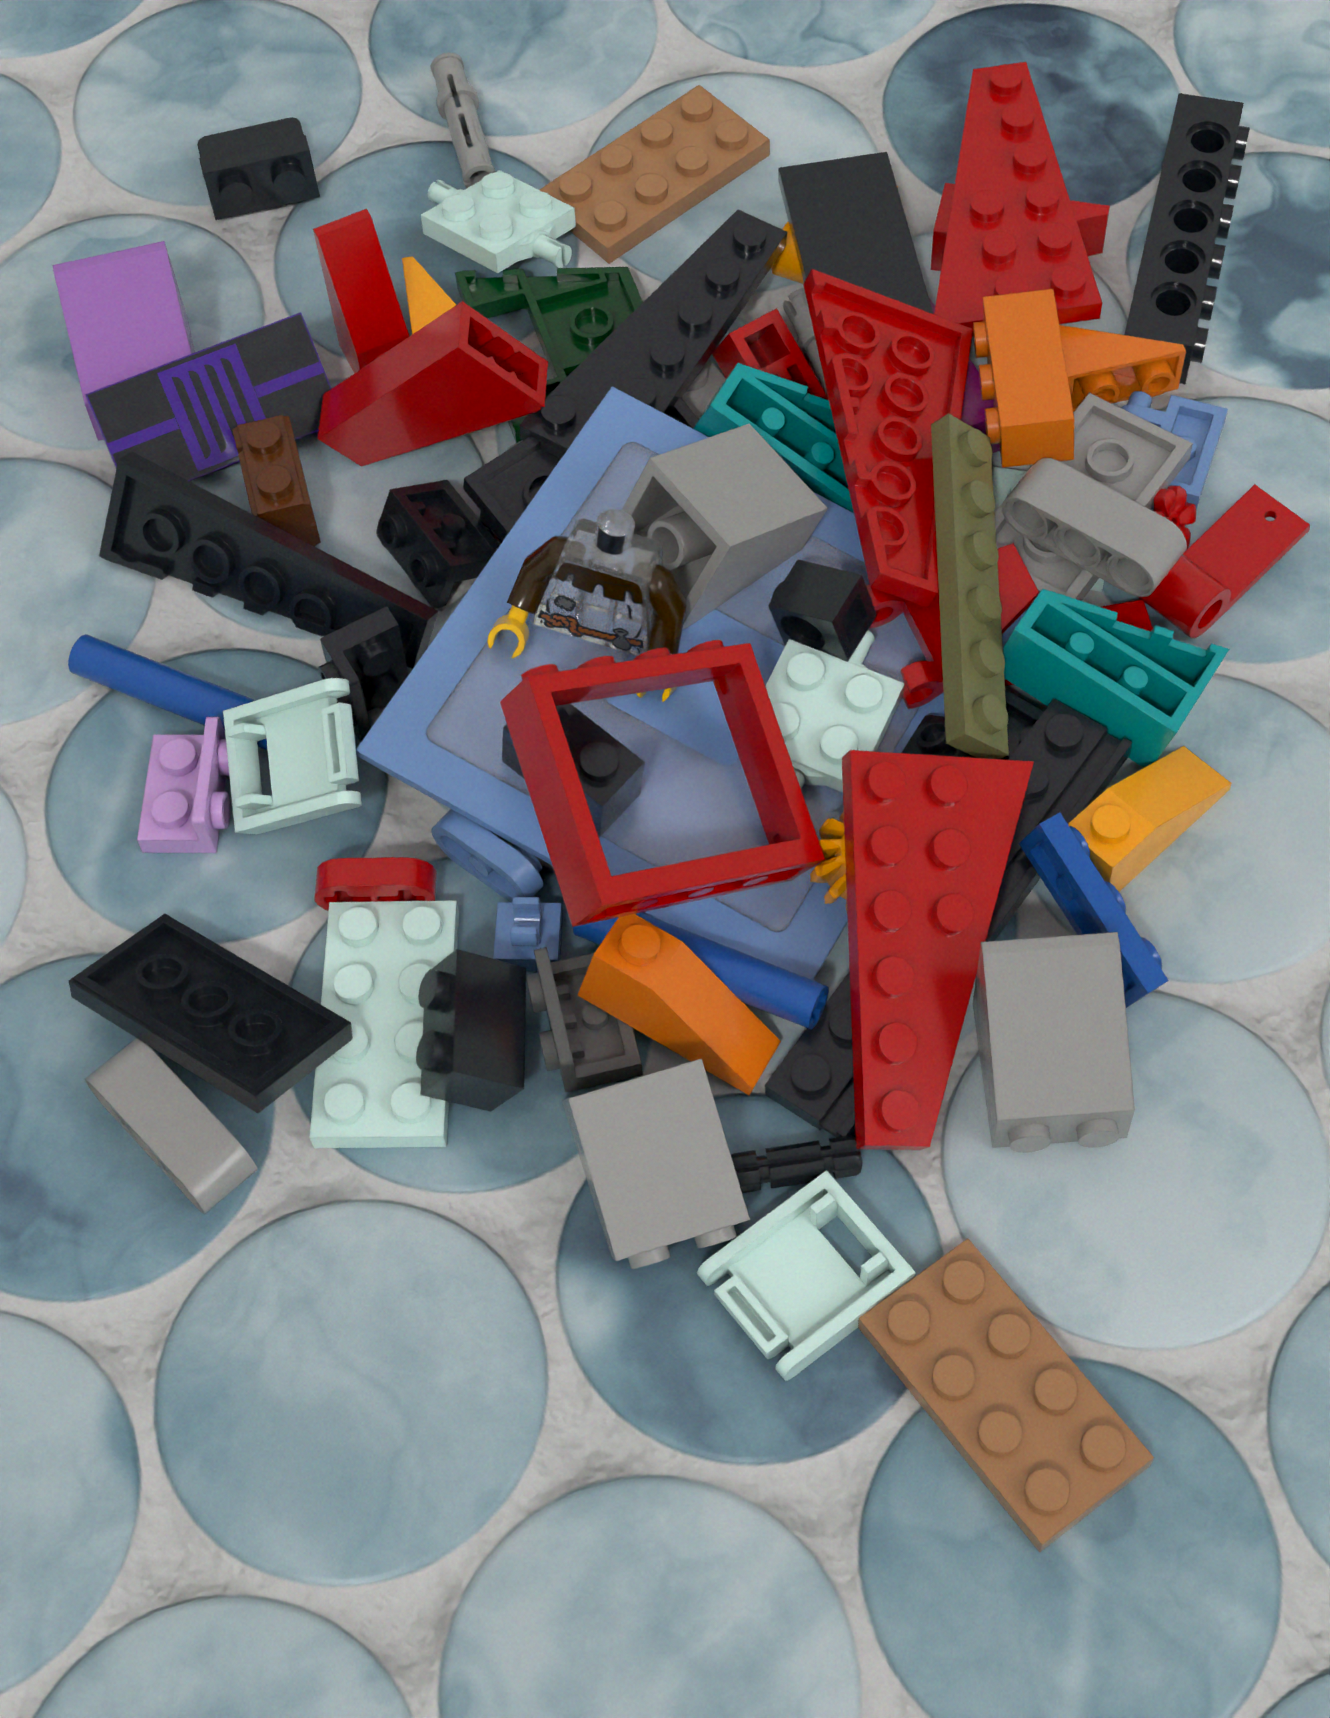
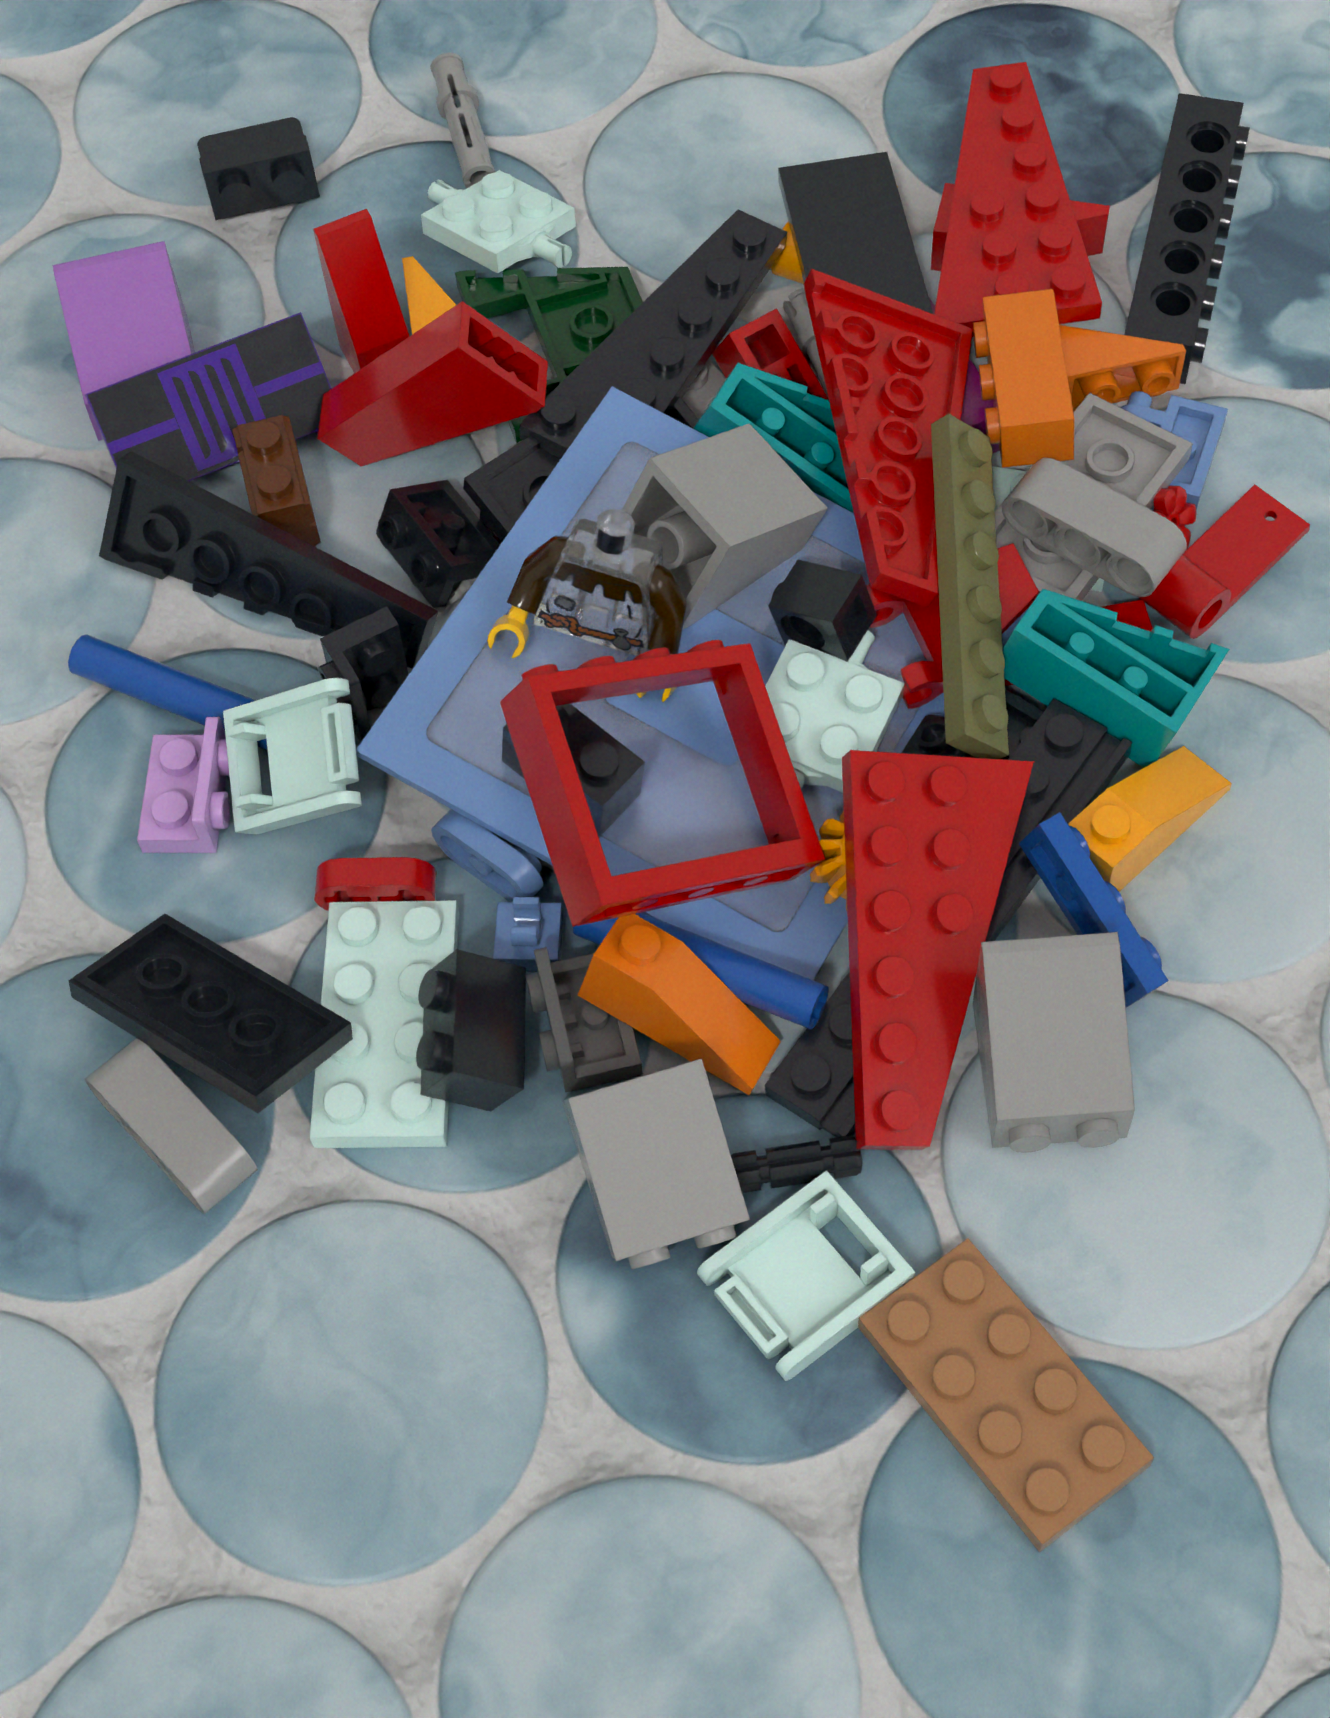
medium nougat plate [539,85,770,264] -> none

